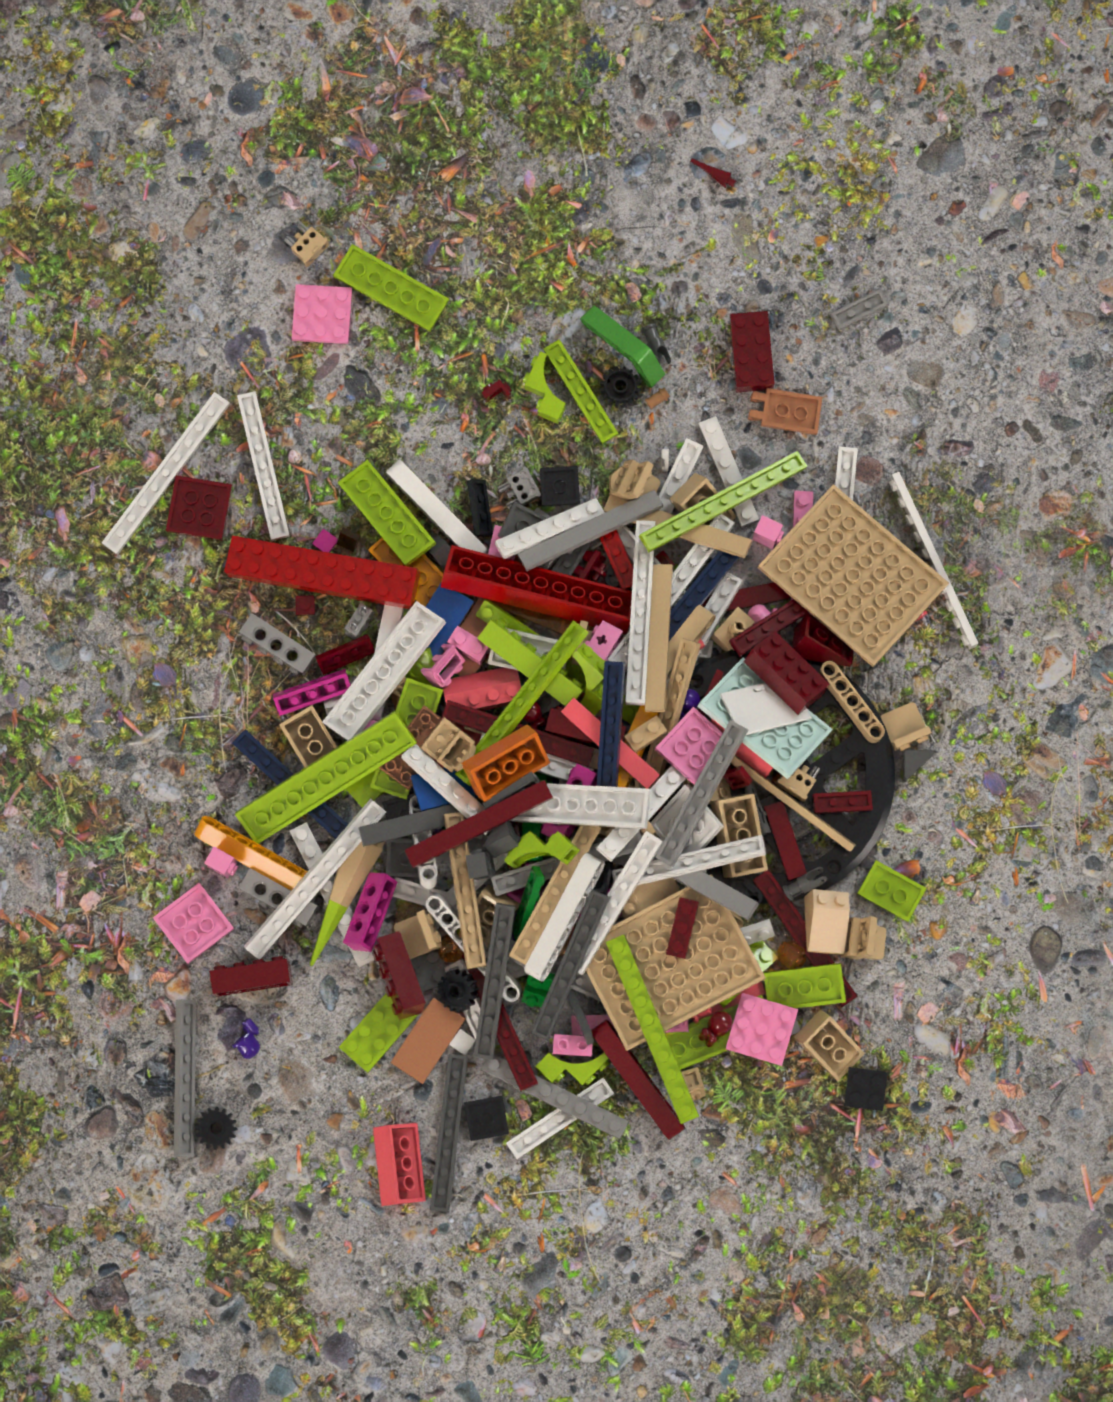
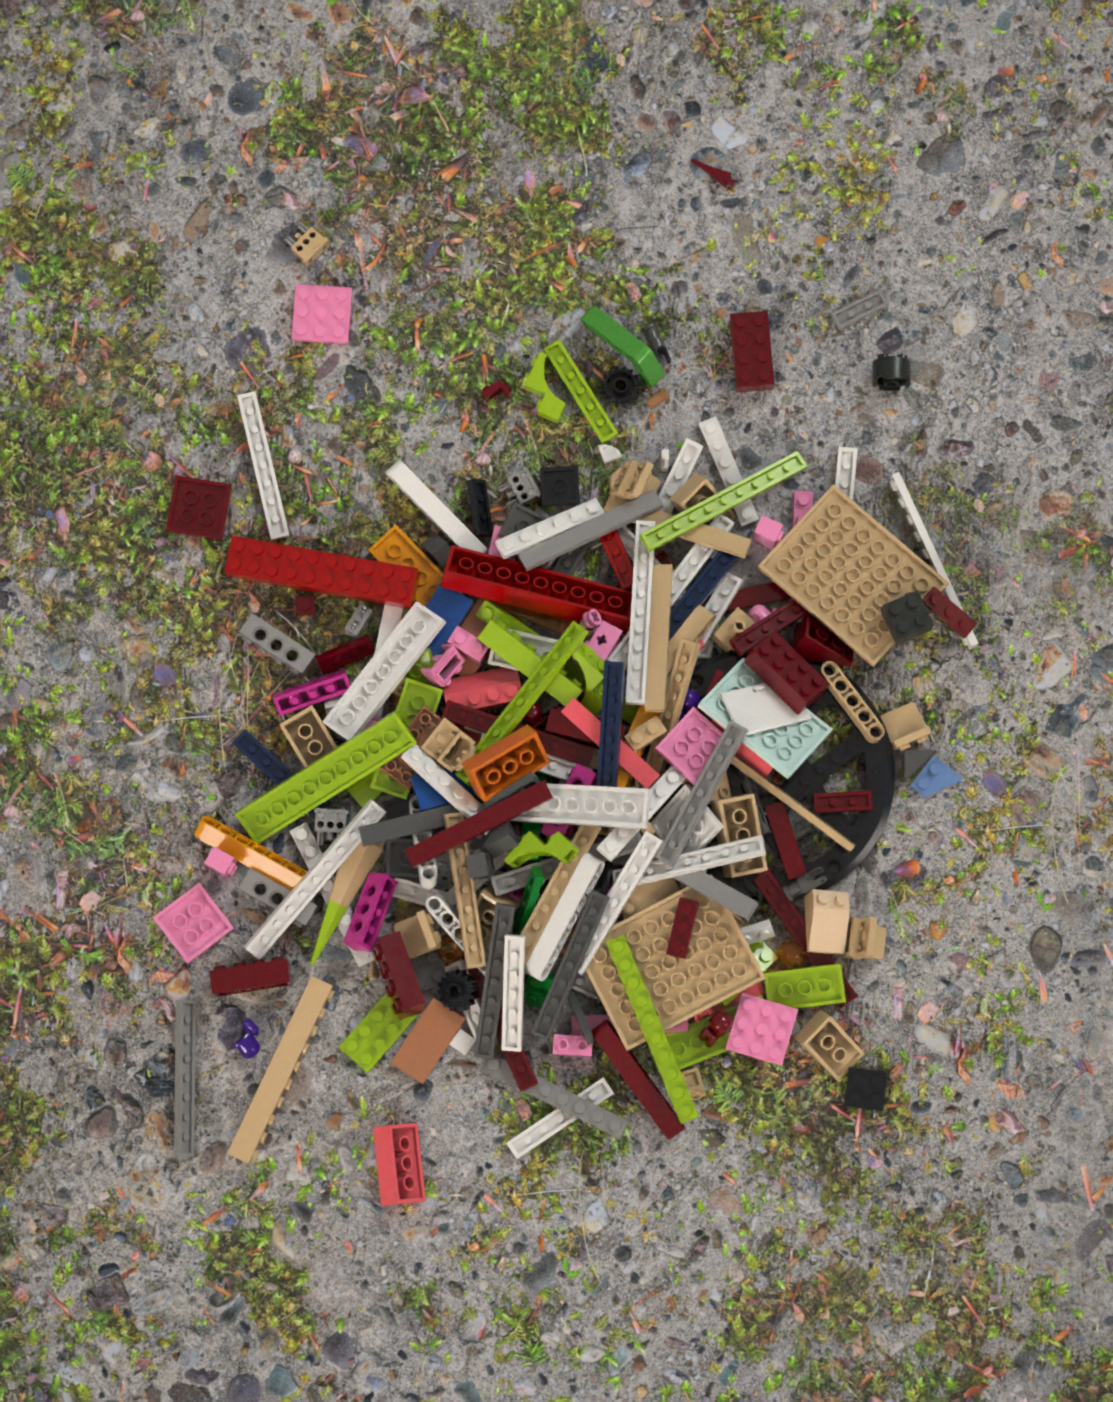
white plate [102,392,230,555] -> none
black gear [194,1107,238,1150] -> none
dark pink tile [312,529,338,553] -> none
lime plate [333,244,449,332] -> none
lime plate [337,459,436,566] -> none
dark brown tile [337,526,360,552] -> none
dark grey plate [430,1054,468,1212] -> none
black plate [464,1096,509,1141] -> none
lime arch [535,1052,610,1086] -> none
dark red hips [573,550,607,582] -> none
dark red bracket [723,764,753,790] -> none
nougat tile [748,388,823,435] -> none
tan piece [776,765,820,802] -> none
lime plate [857,860,927,923] -> none
none -> tan brick [227,976,335,1164]
none -> light grey piece [314,808,350,845]
none -> white plate [501,934,525,1052]
none -> bright pink bush [583,609,602,629]
none -> white tile [598,444,622,464]
none -> pearl dark grey brick [872,354,911,391]
none -> pearl dark grey brick [881,591,934,645]
none -> medium blue wing [910,756,963,798]
none -> dark red plate [922,587,977,639]

